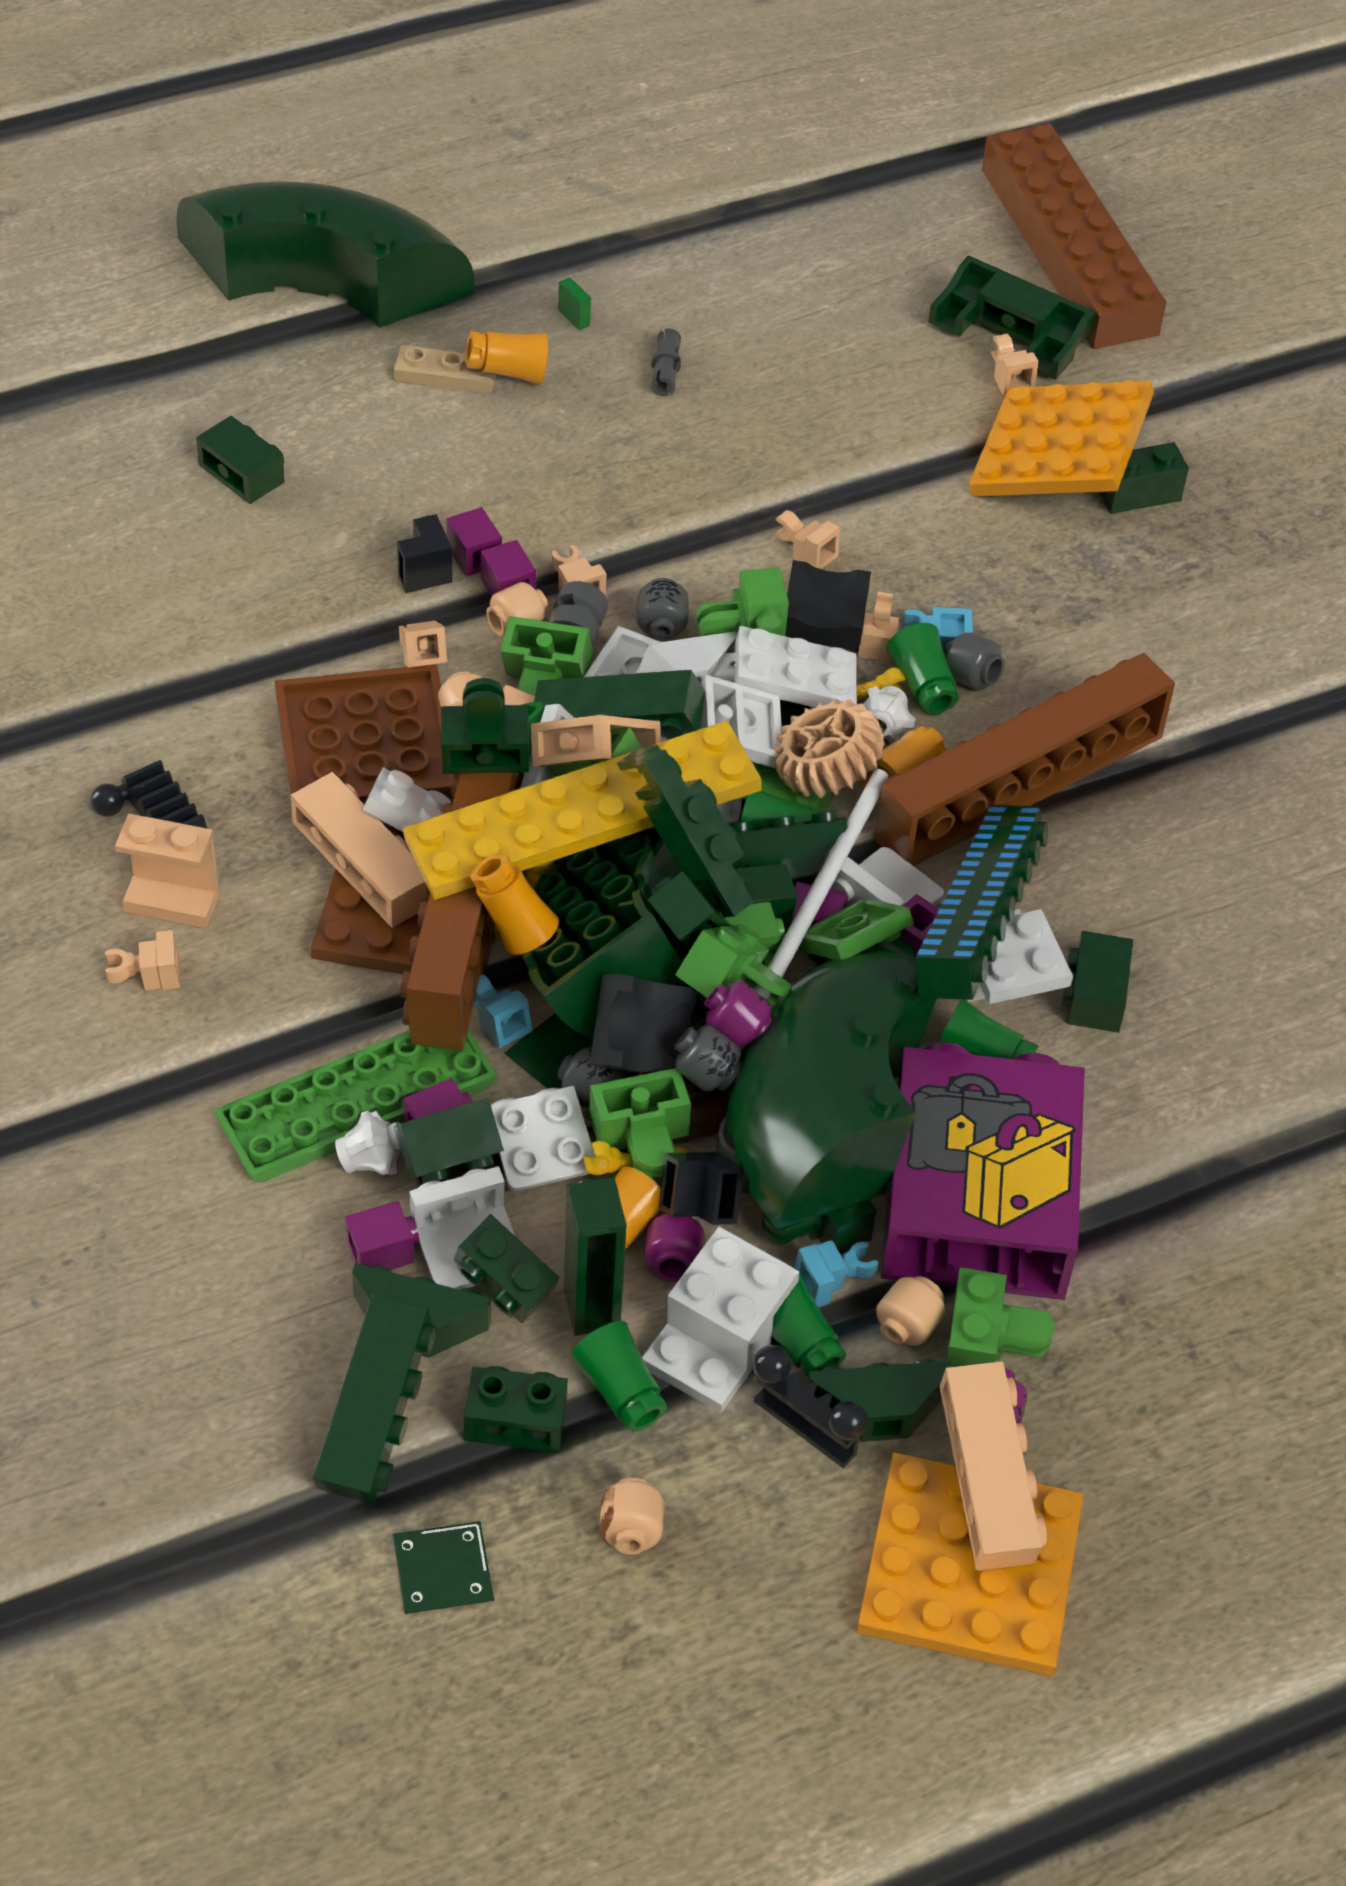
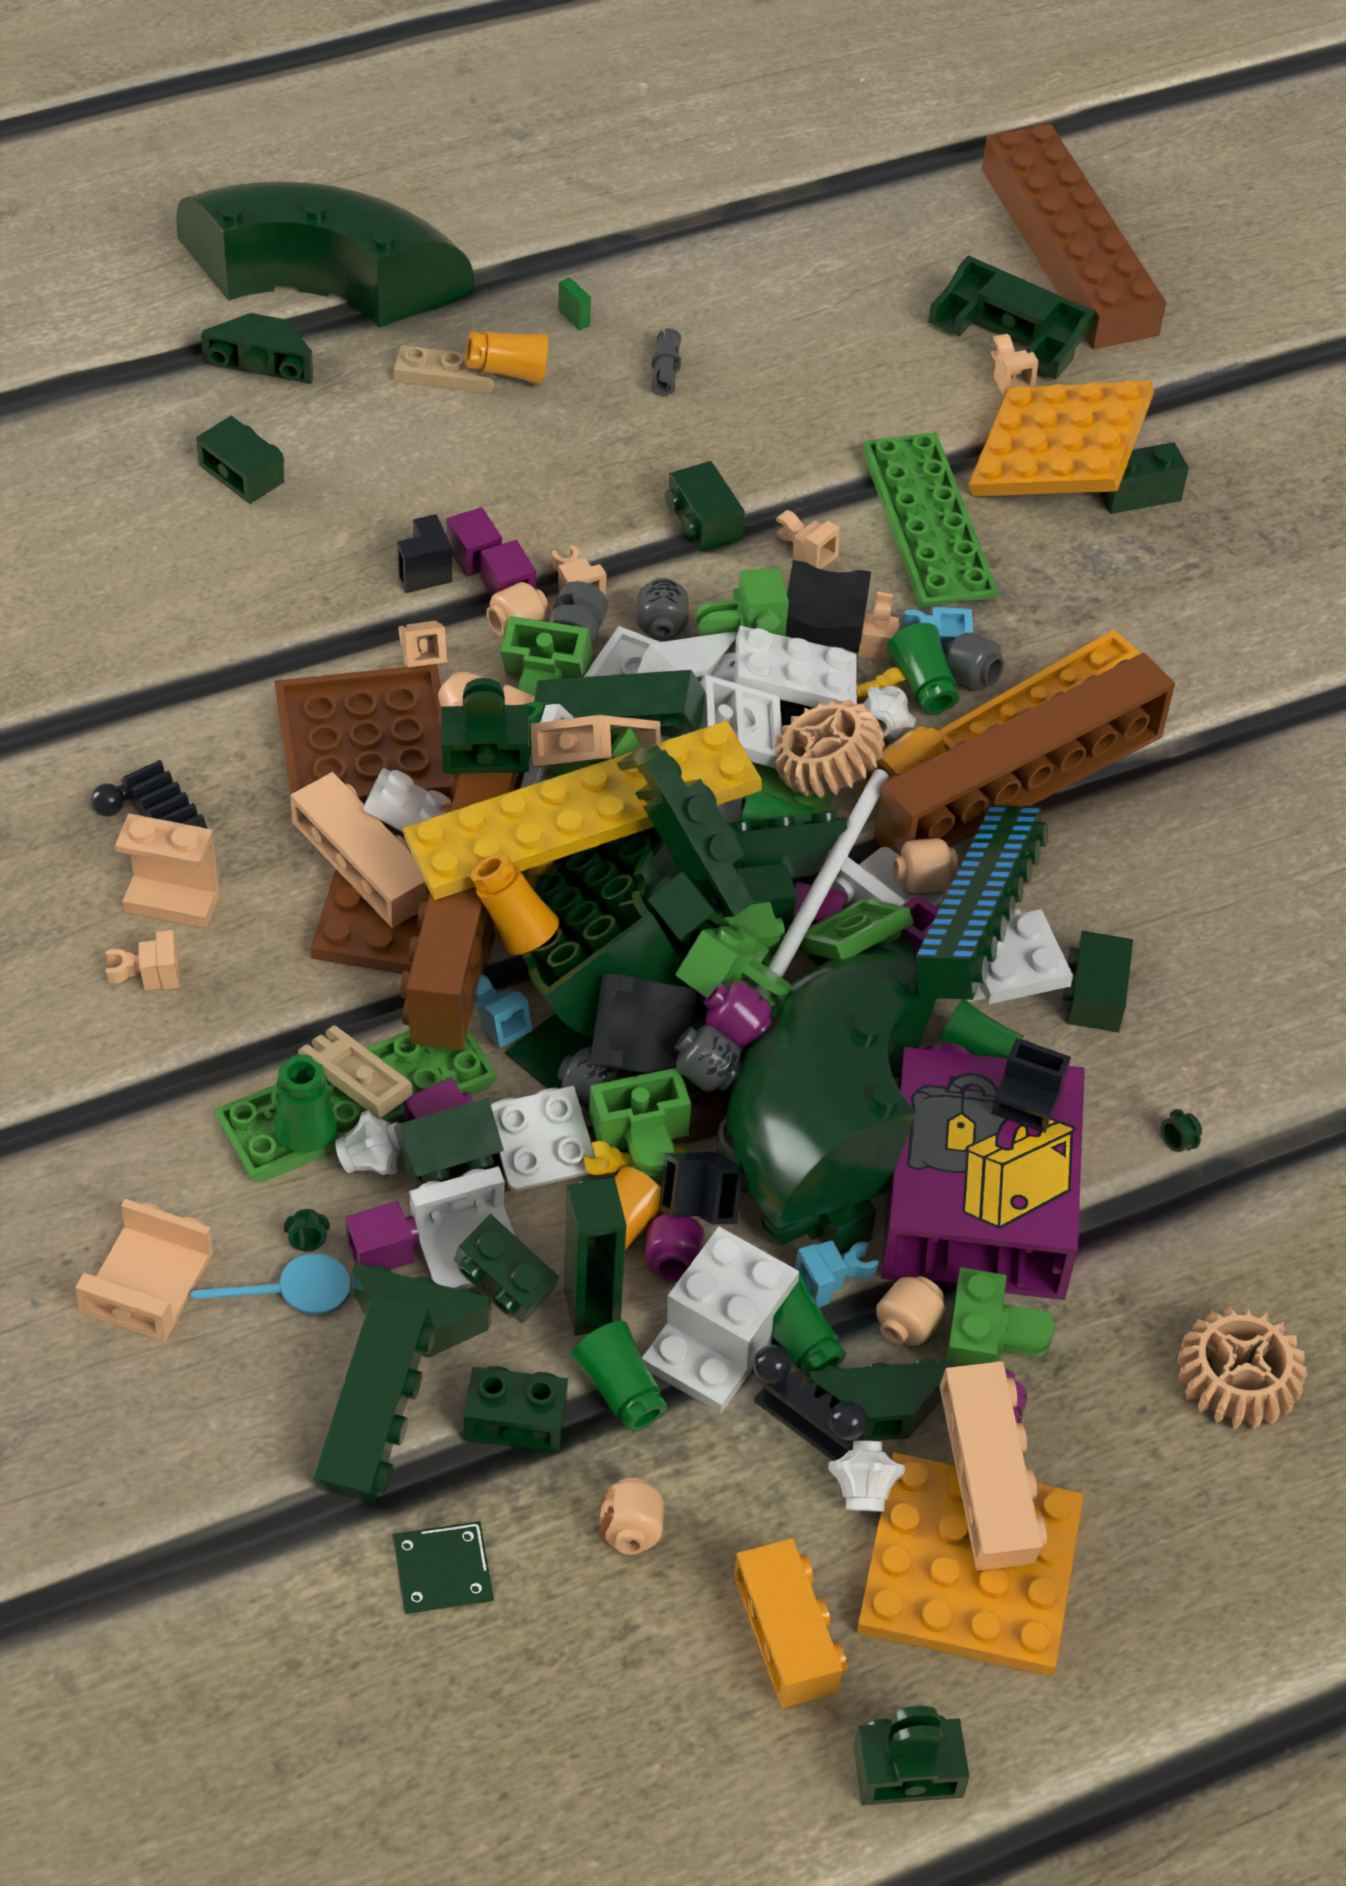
none -> light nougat panel [75,1199,214,1342]
none -> medium azure piece [190,1253,351,1315]
none -> dark green slope [201,313,313,384]
none -> green plant [273,1054,337,1152]
none -> dark green plate [284,1209,330,1252]
none -> tan hinge [298,1025,413,1119]
none -> dark green brick [665,461,745,551]
none -> light orange brick [734,1538,847,1709]
none -> white rock [828,1441,905,1512]
none -> dark green brick [854,1706,970,1806]
none -> bright green plate [863,432,999,607]
none -> light nougat head [893,838,958,895]
none -> light orange plate [938,629,1141,751]
none -> black piece [991,1038,1071,1133]
none -> dark green plate [1161,1109,1202,1152]
none -> light nougat gear [1177,1306,1307,1430]

